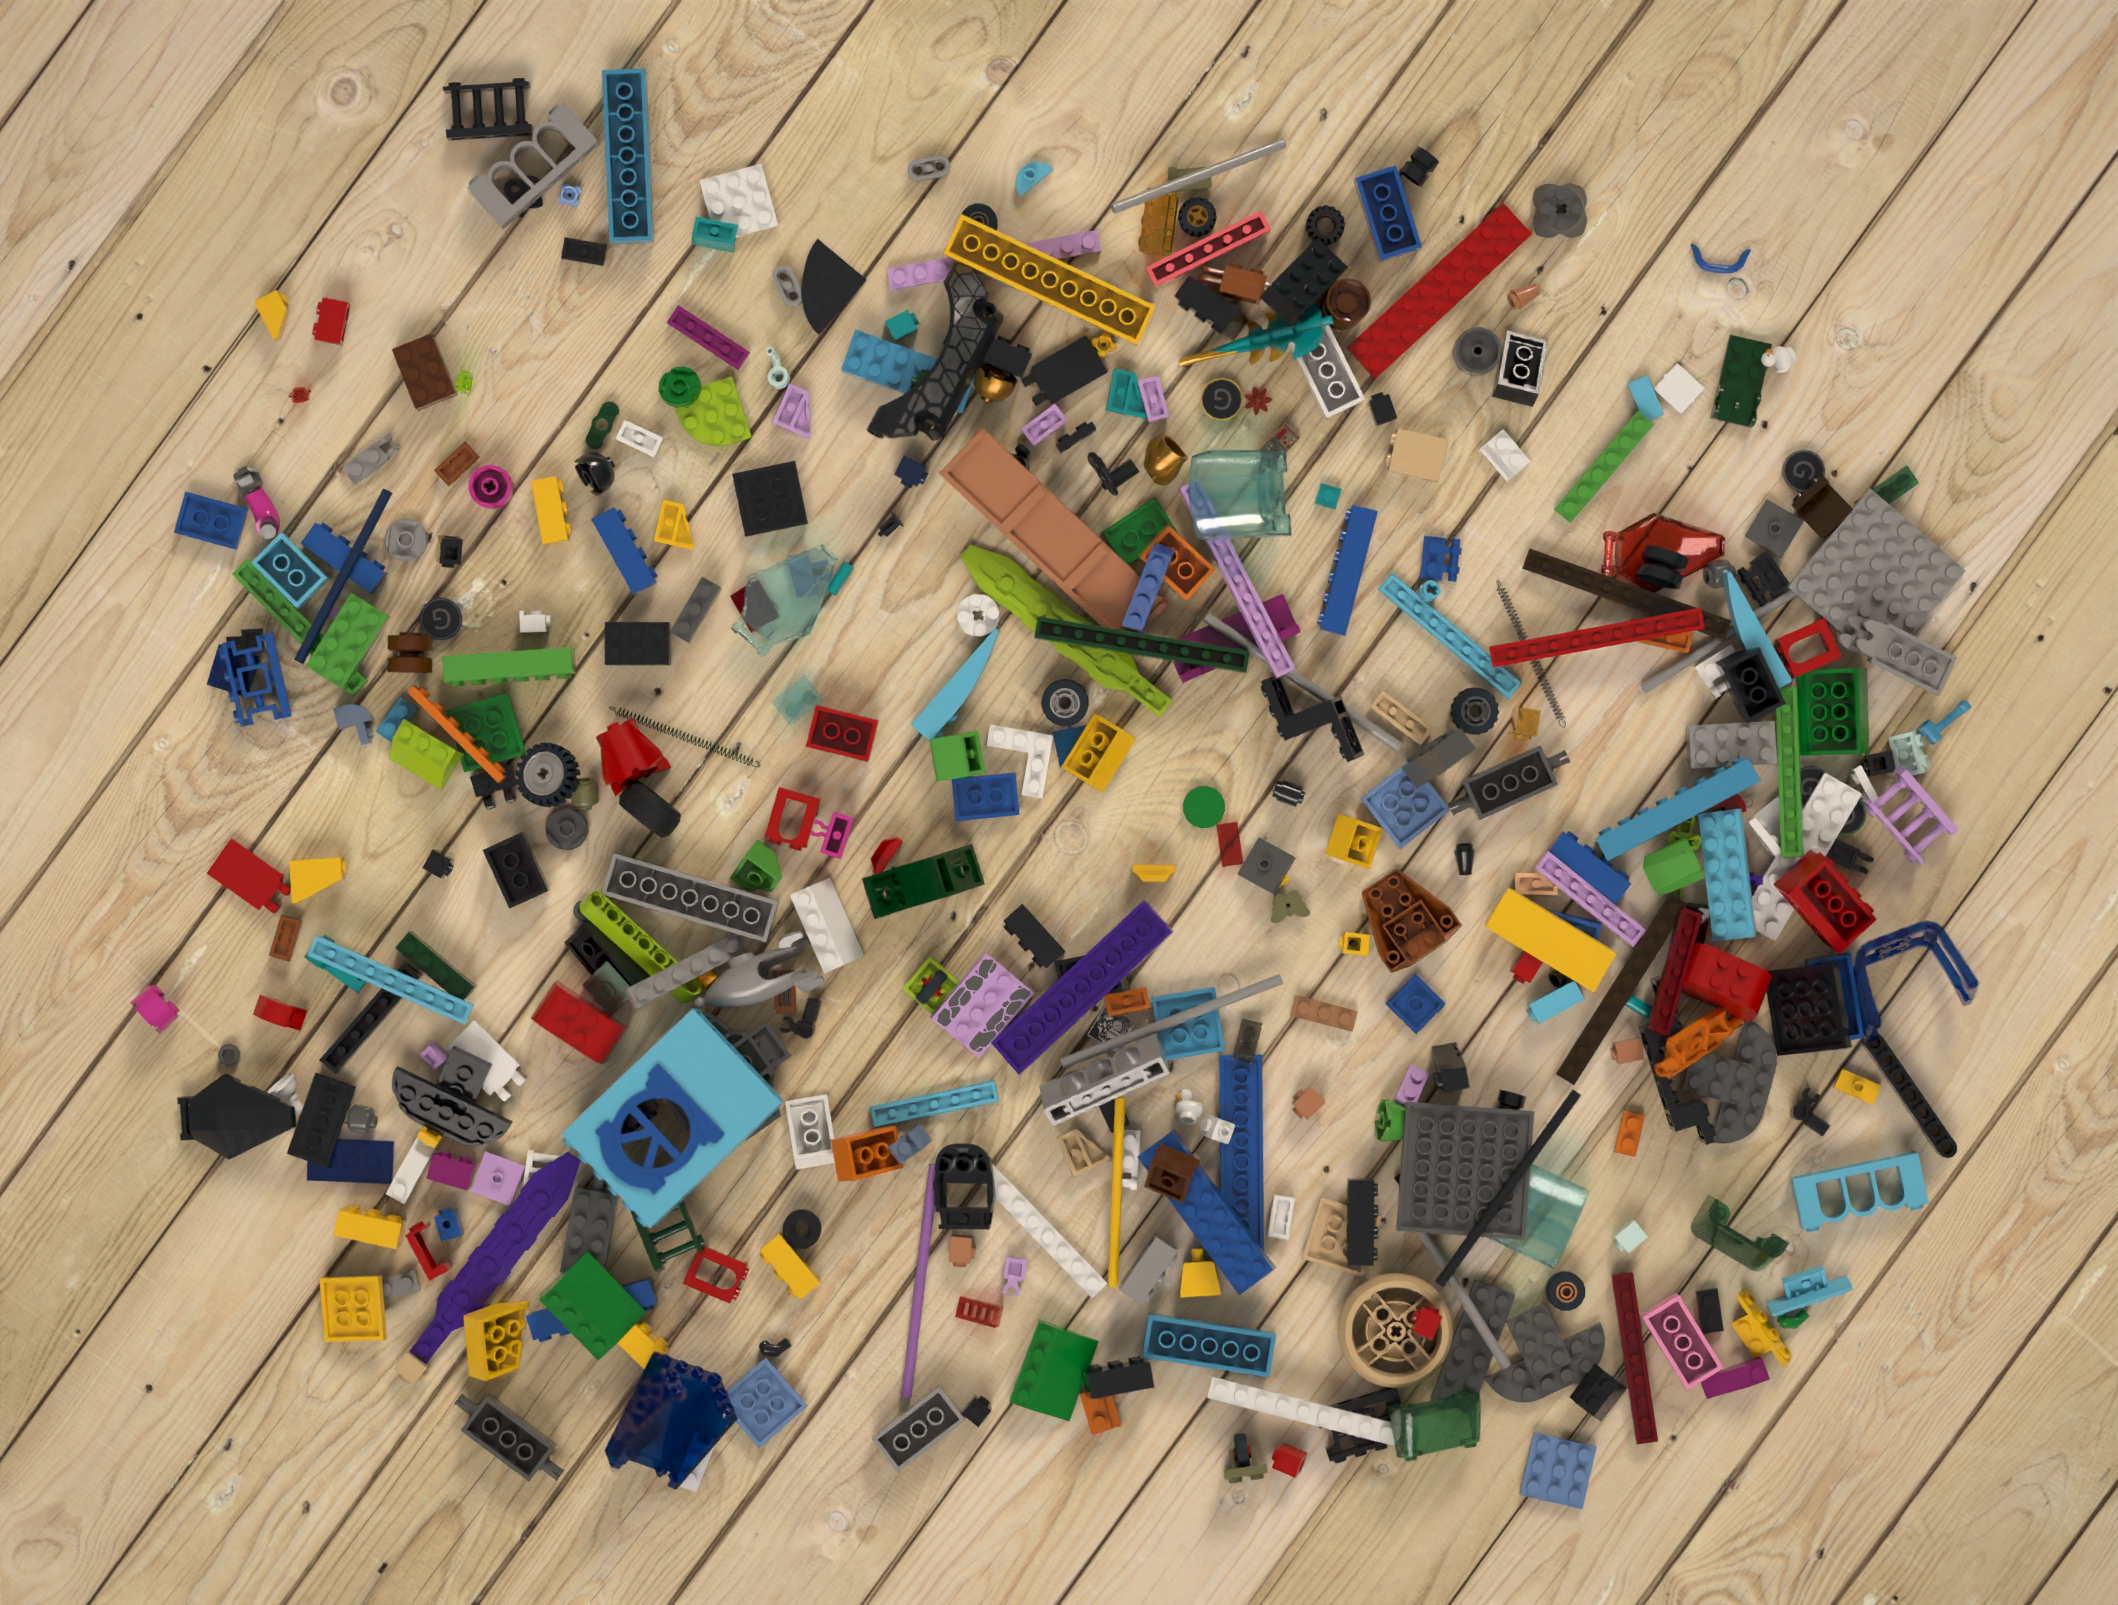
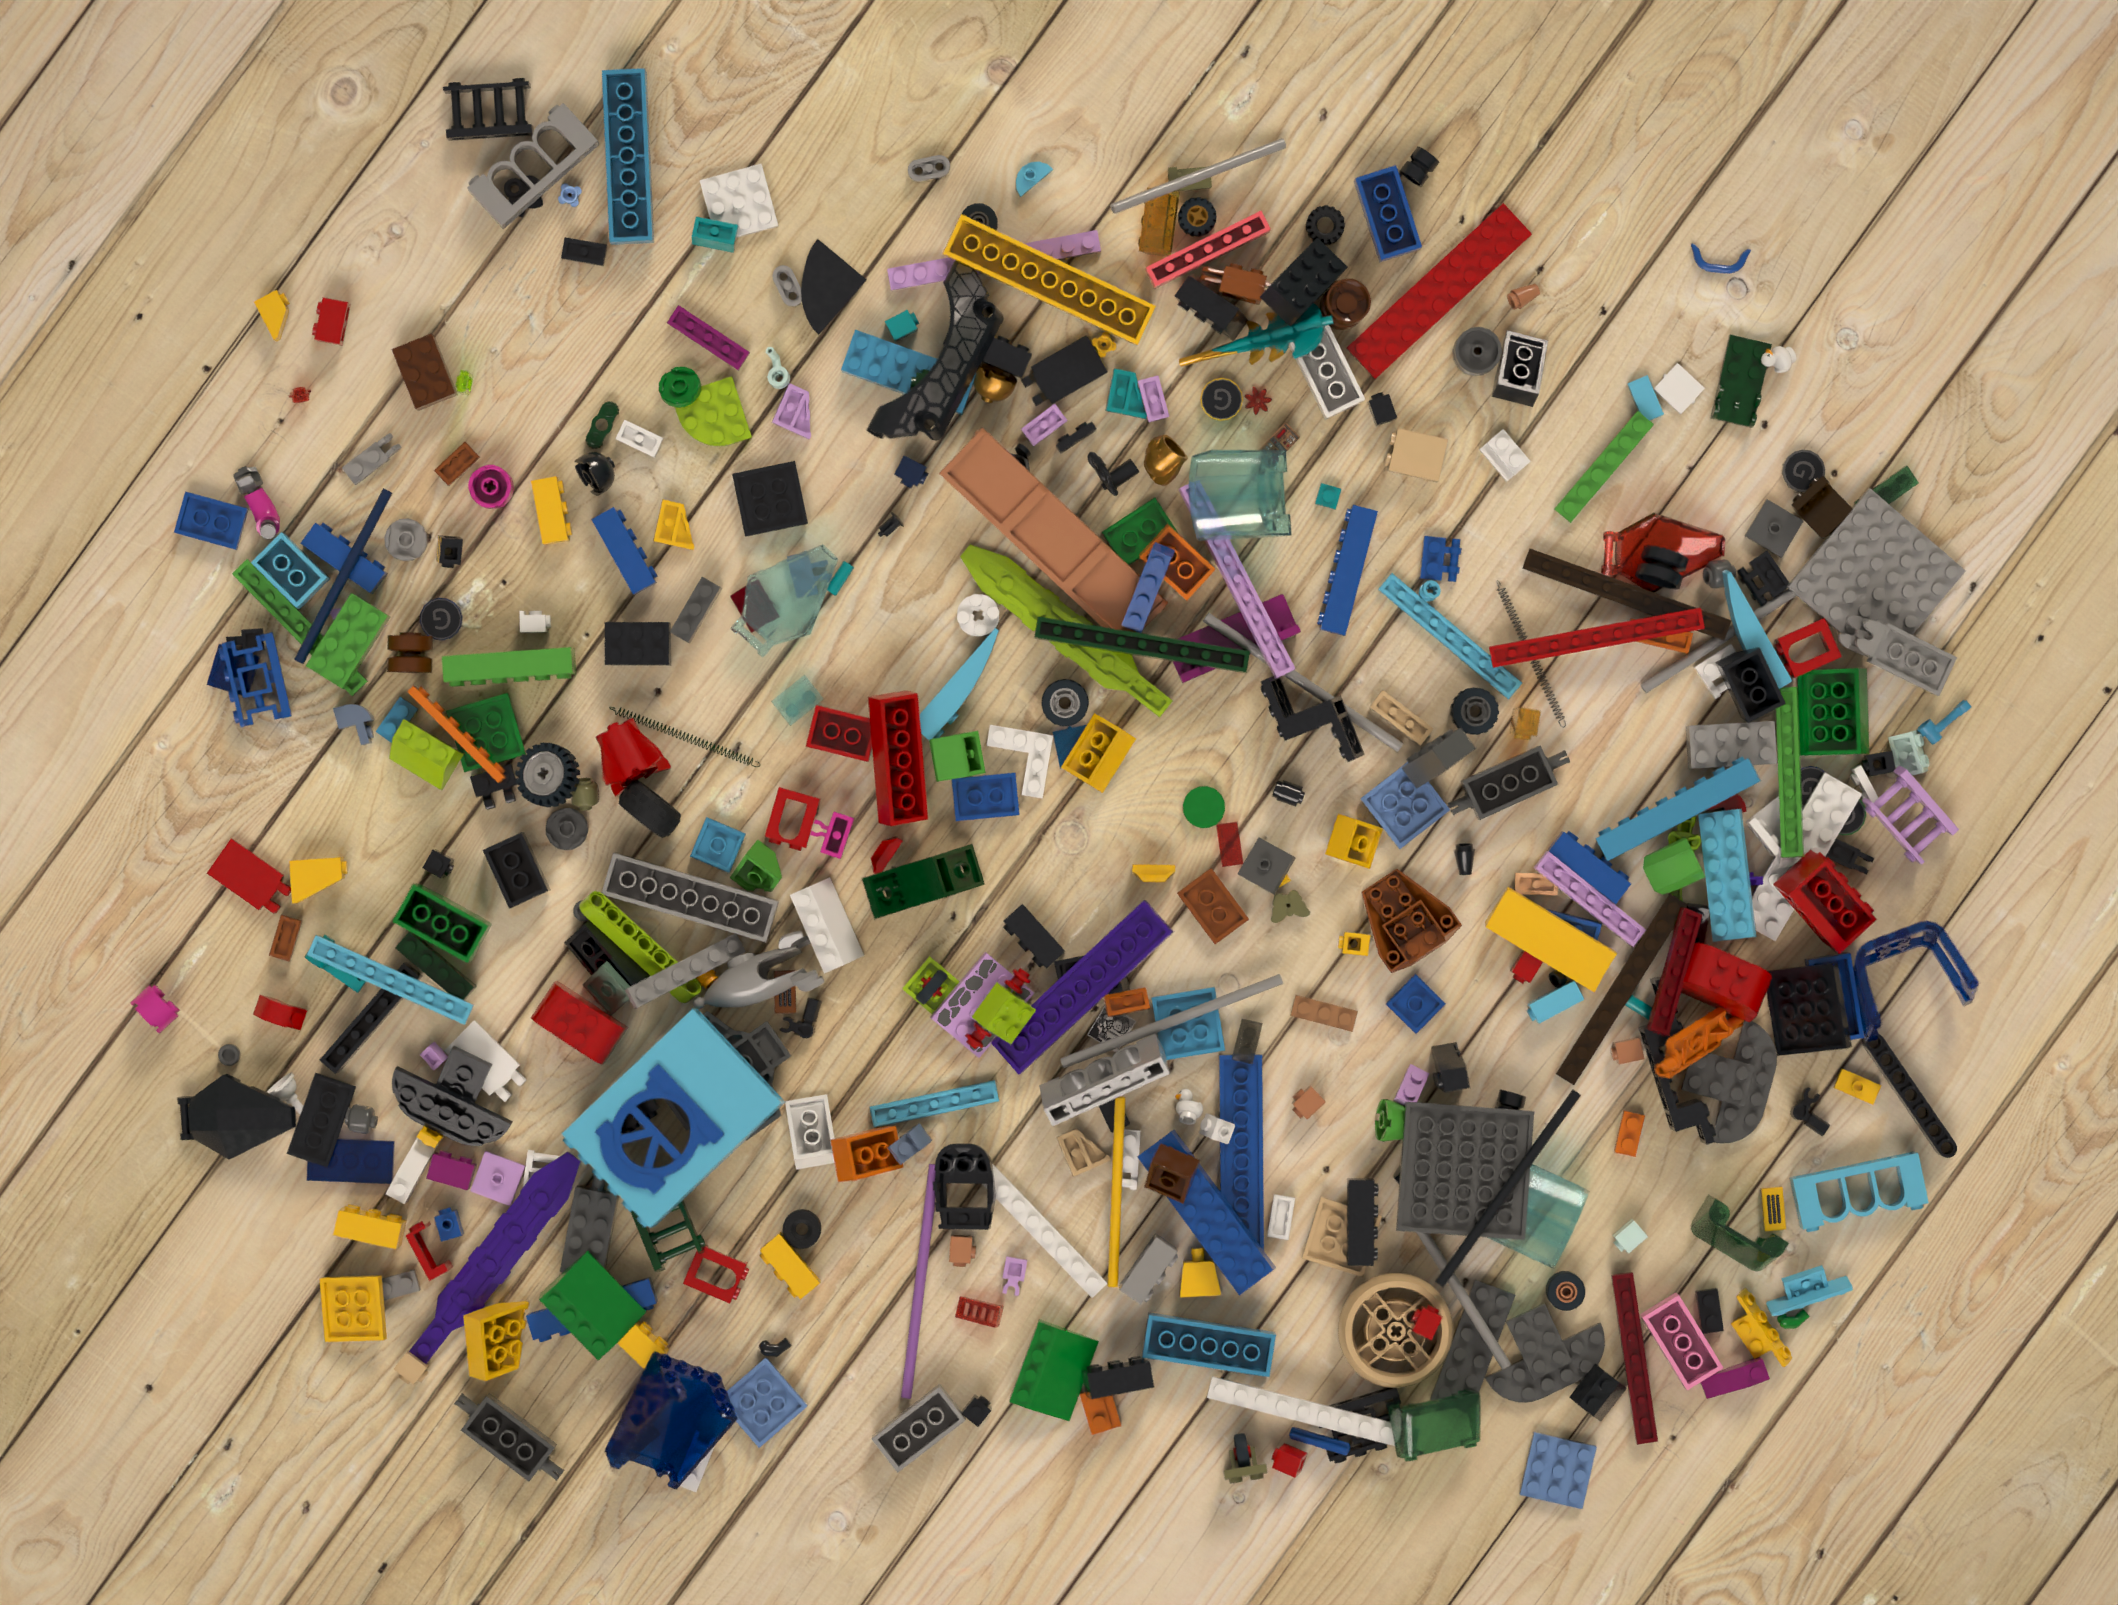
dark grey brick [1532,183,1587,238] -> none
none -> green brick [392,883,492,963]
none -> dark azure plate [690,817,746,873]
none -> red brick [868,690,928,826]
none -> lime brick [965,968,1036,1049]
none -> dark orange plate [1177,868,1249,944]
none -> blue axle [1289,1427,1350,1455]
none -> yellow tile [1760,1186,1786,1231]

